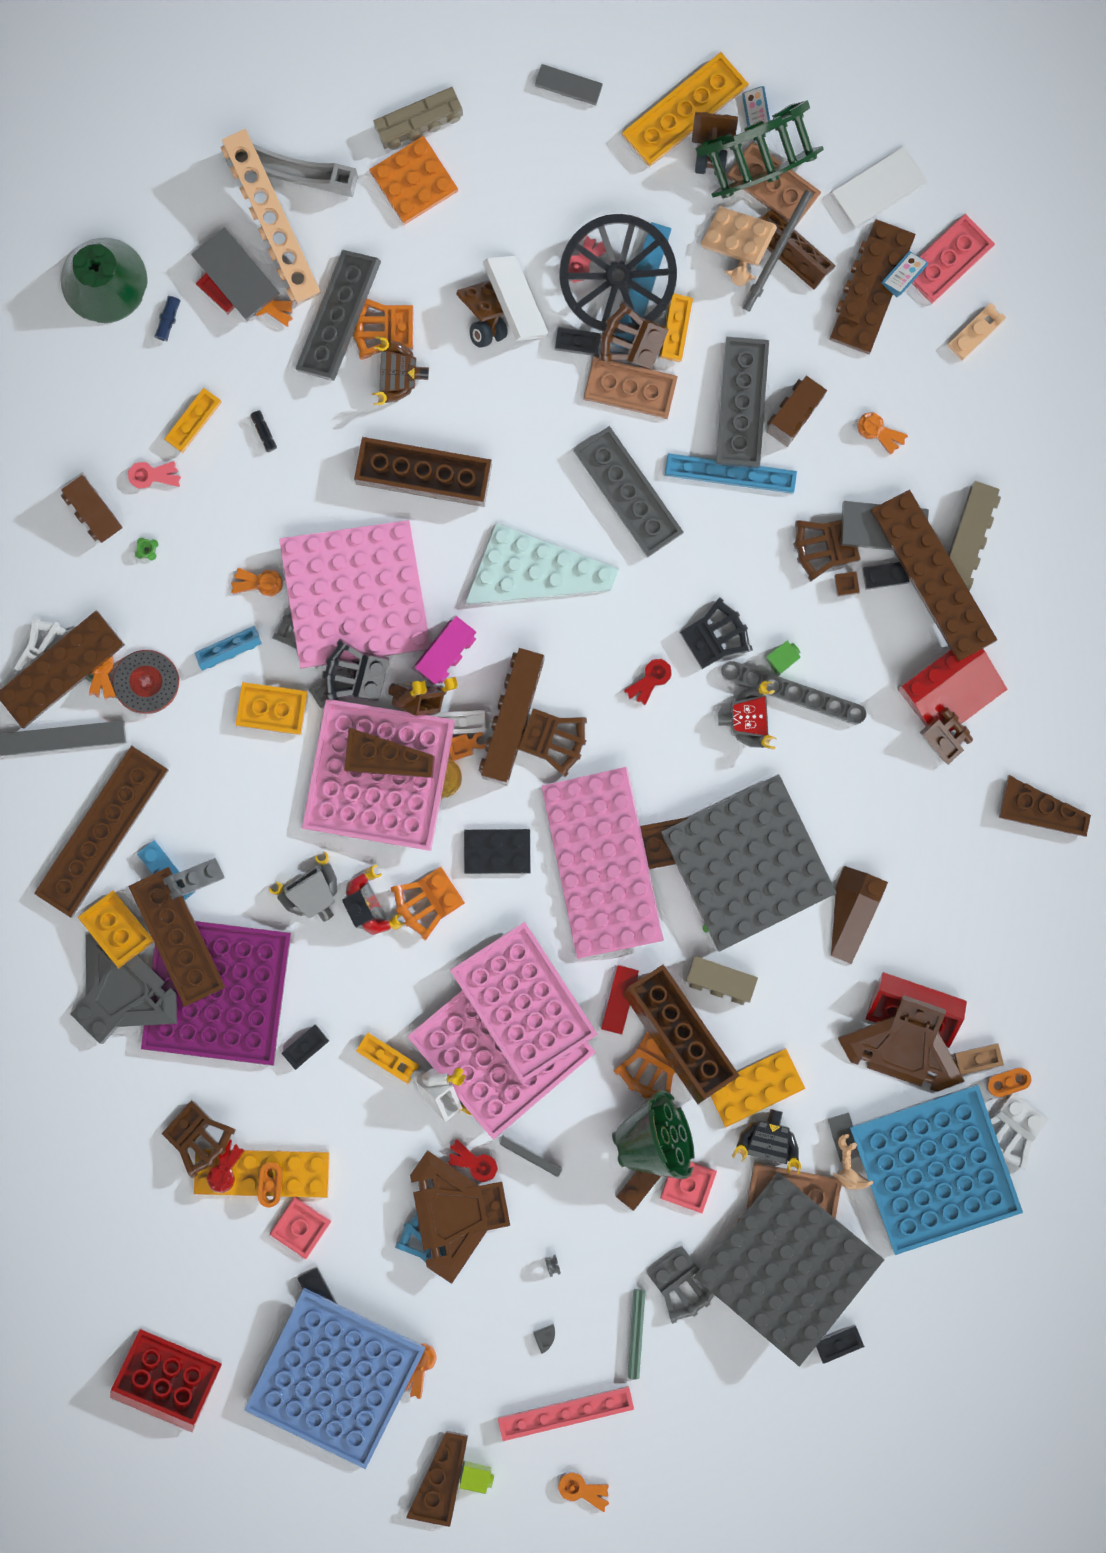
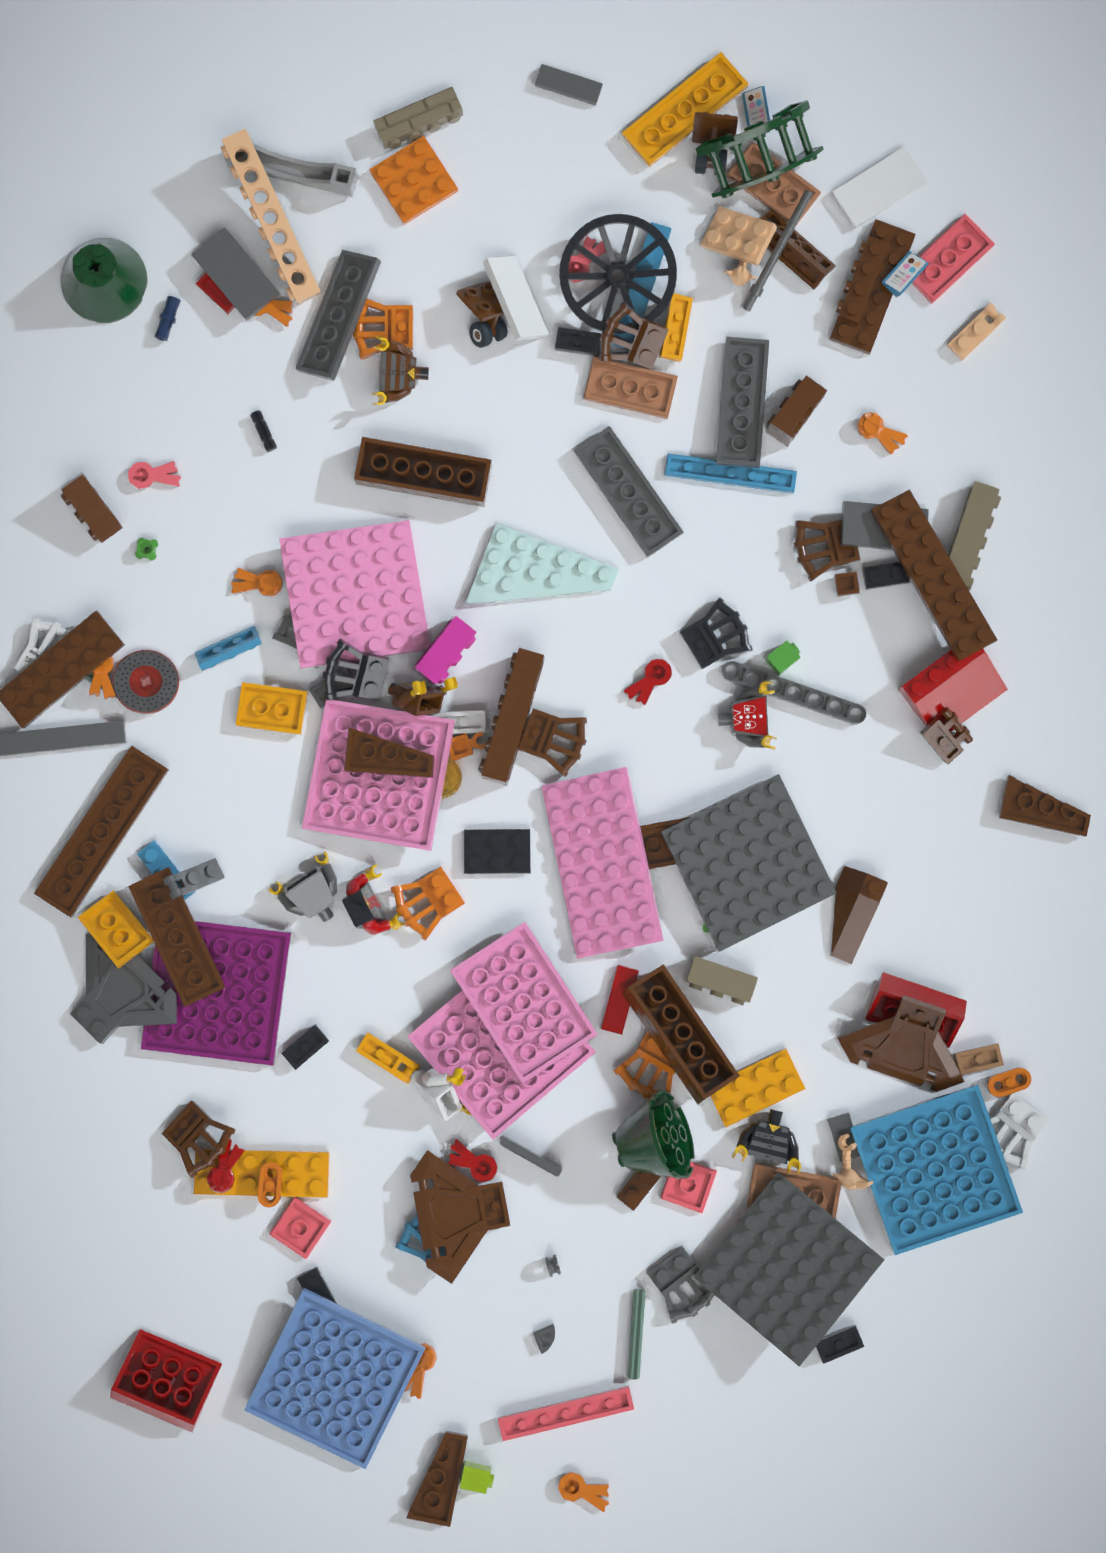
light orange plate [164,388,222,454] -> none

